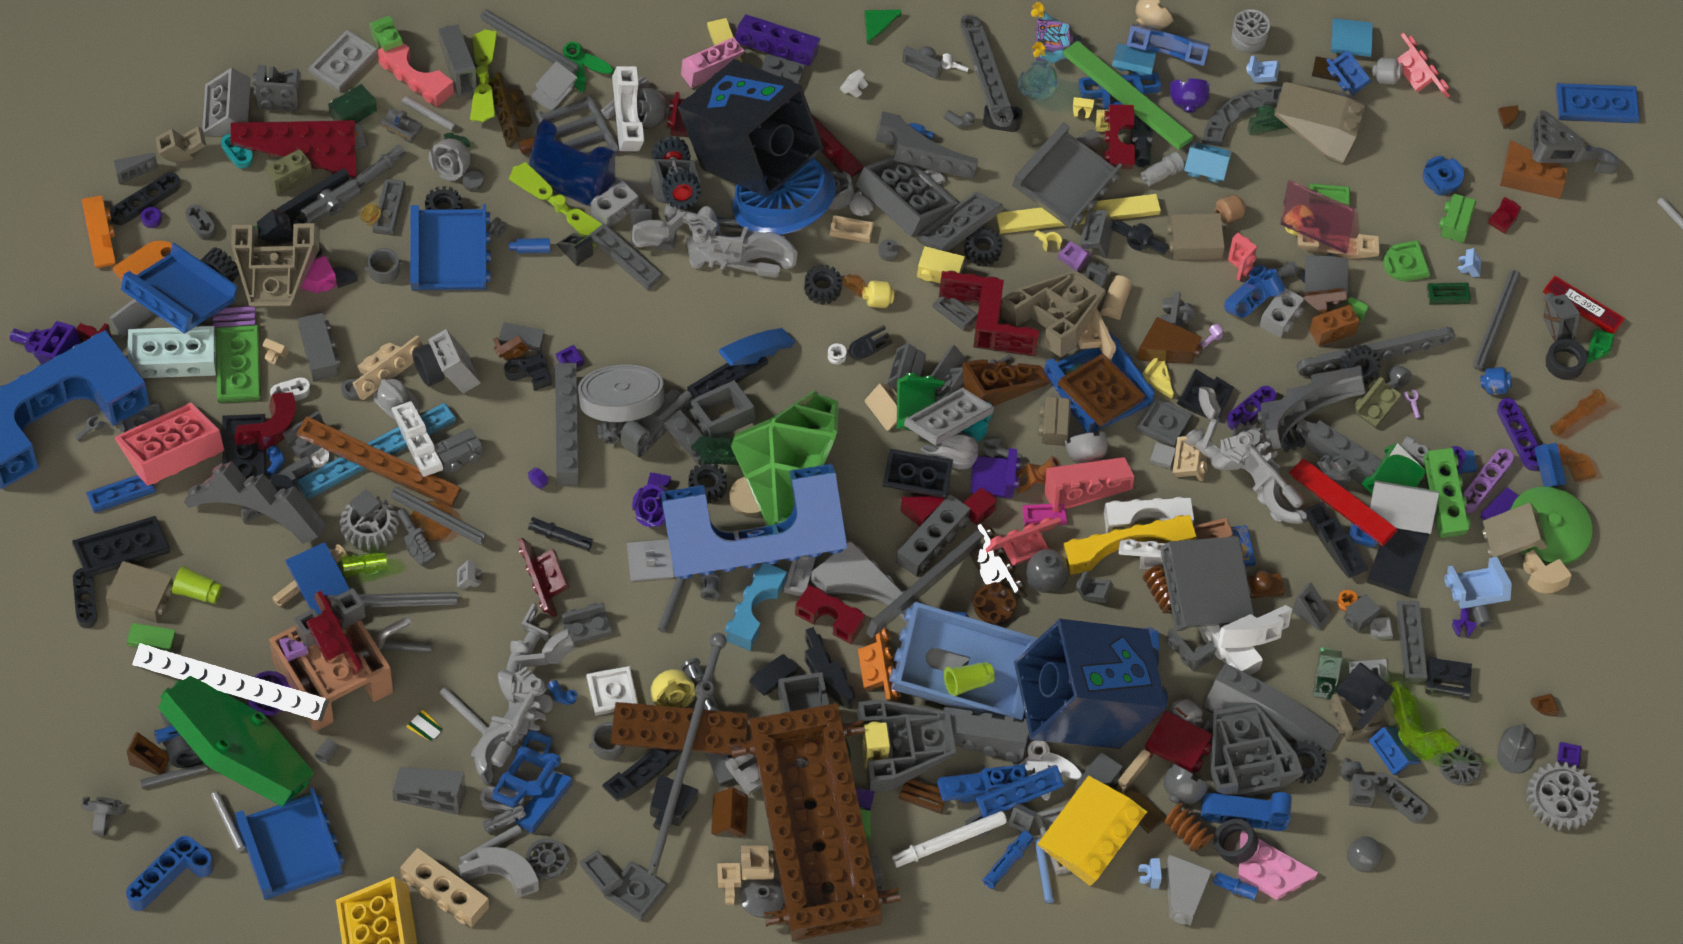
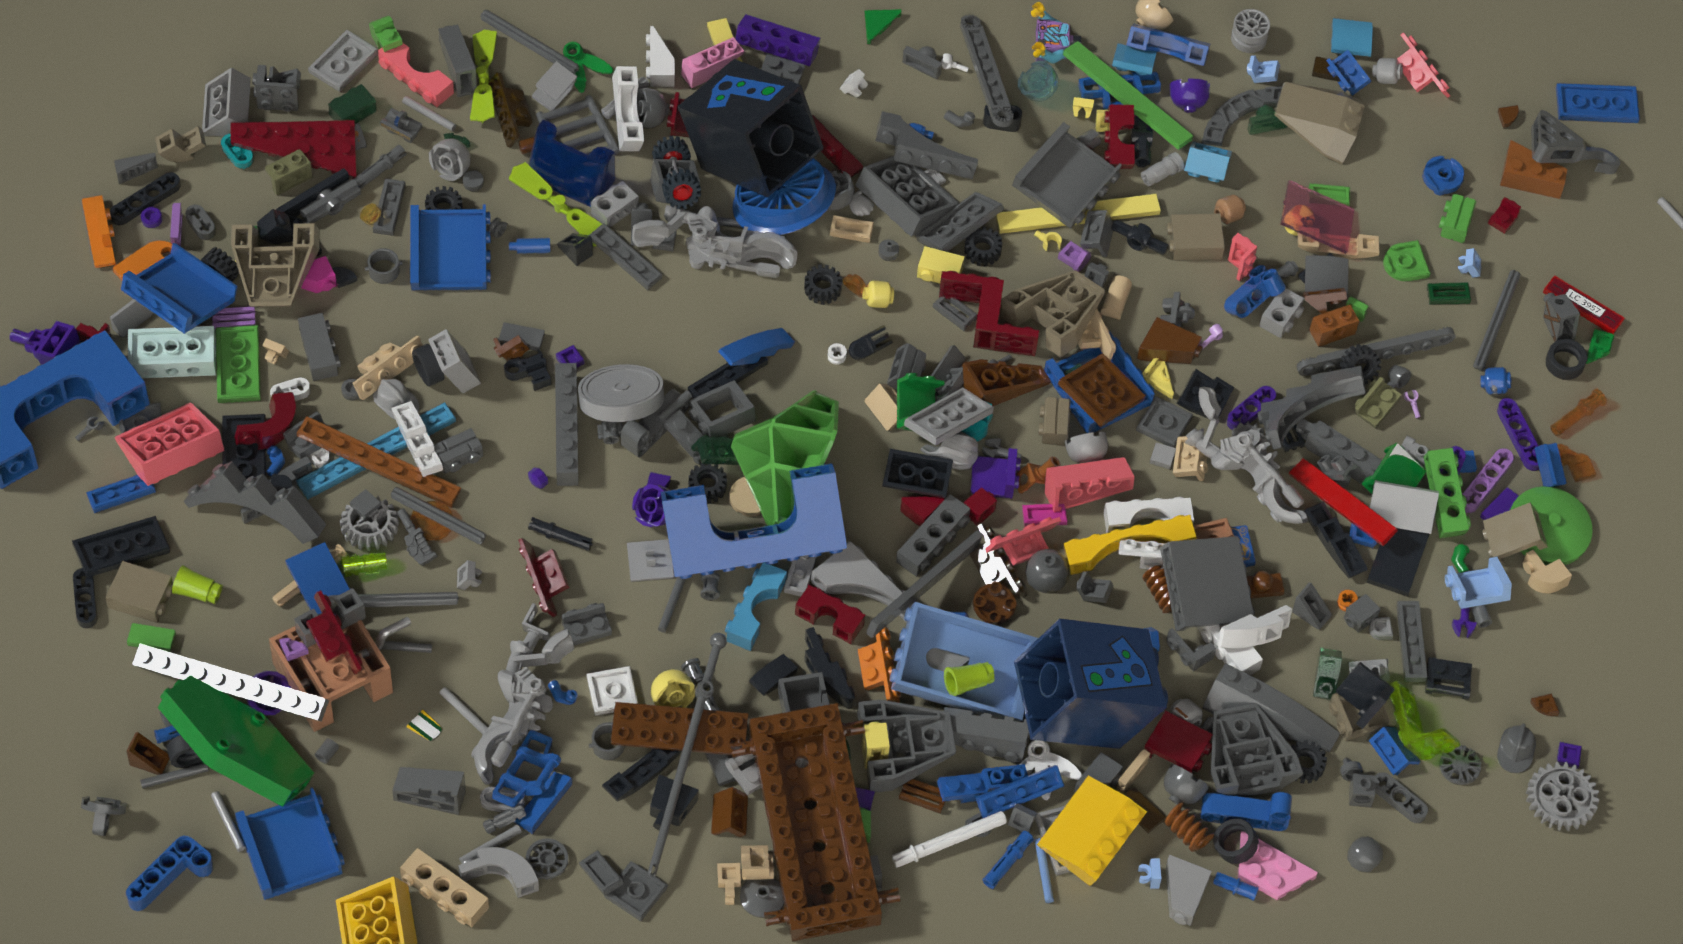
none -> medium lavender tile [170,203,183,247]
none -> white slope [646,26,675,87]
none -> green arm [1451,544,1470,573]

